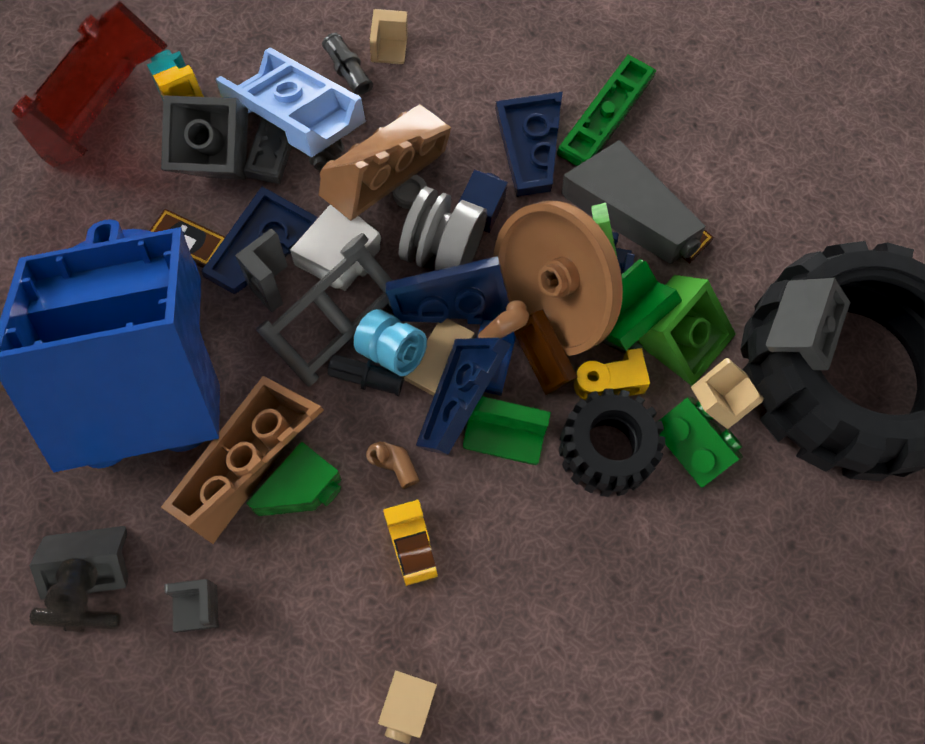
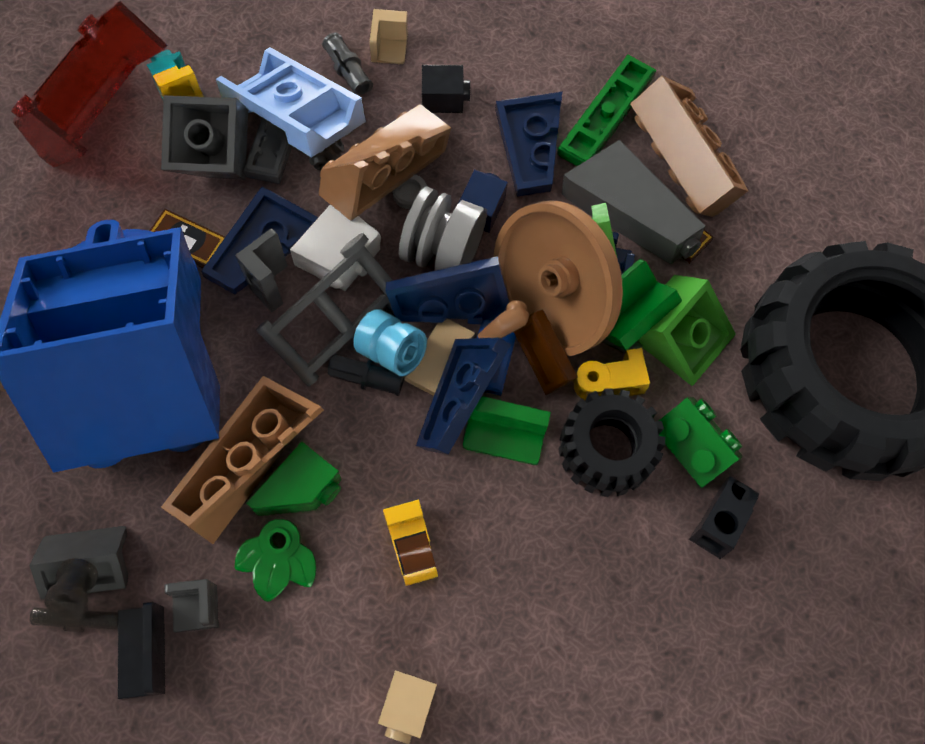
medium nougat arm [366,442,420,489] -> none
tan panel [691,358,764,429] -> none
dark grey panel [766,278,850,370] -> none
none -> black panel [118,602,165,699]
none -> green plate [235,519,316,602]
none -> black brick [422,65,470,113]
none -> wedge [630,75,748,217]
none -> black leg [689,476,759,559]

